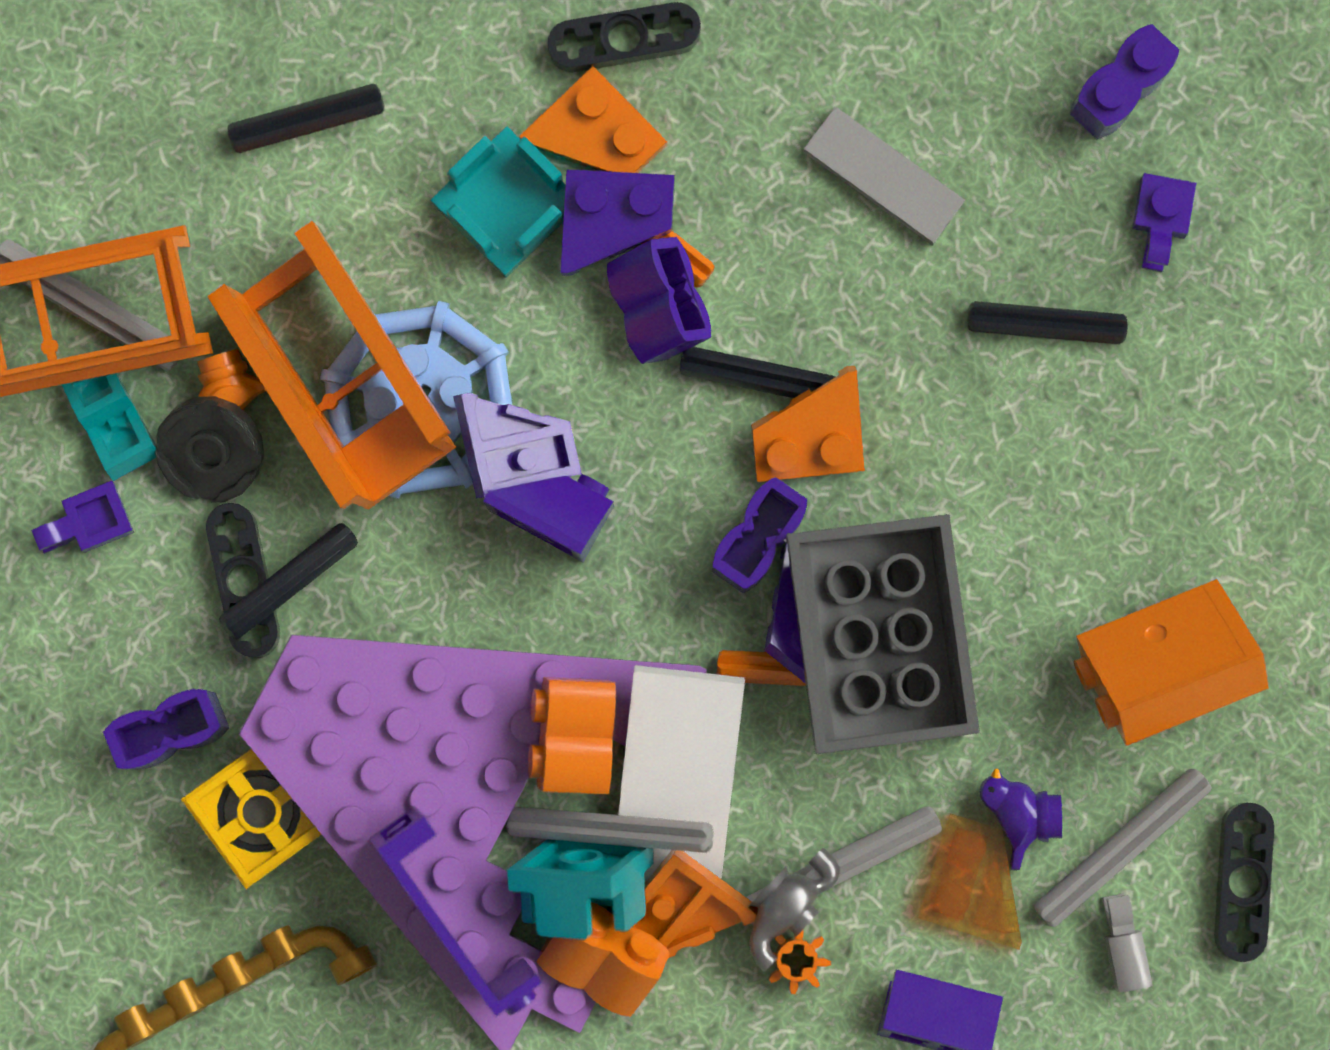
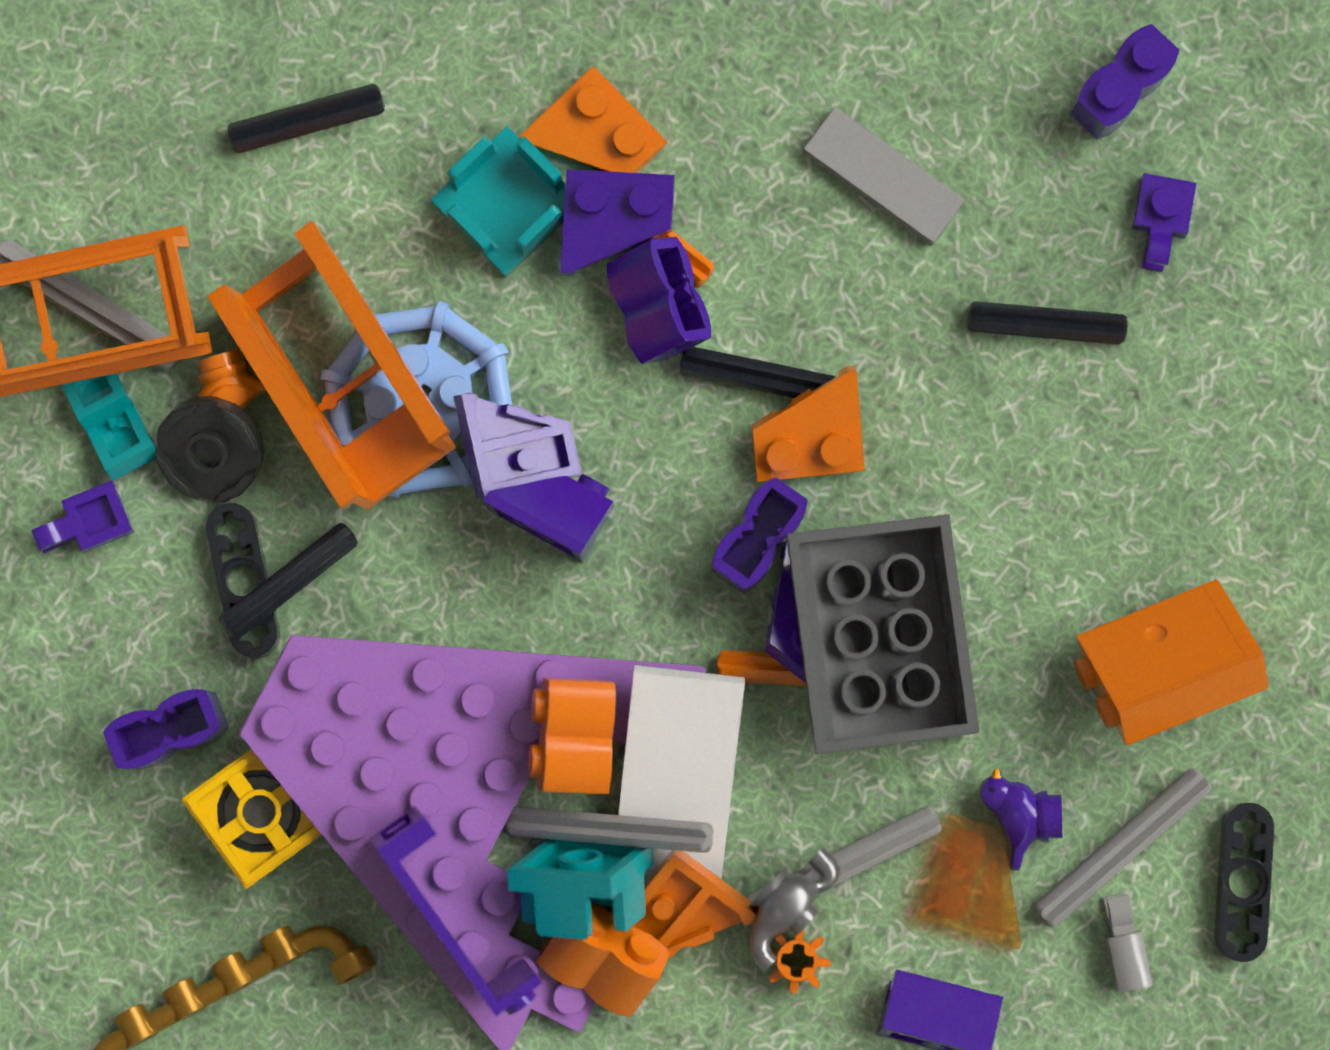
black beam [547,2,701,72] -> none

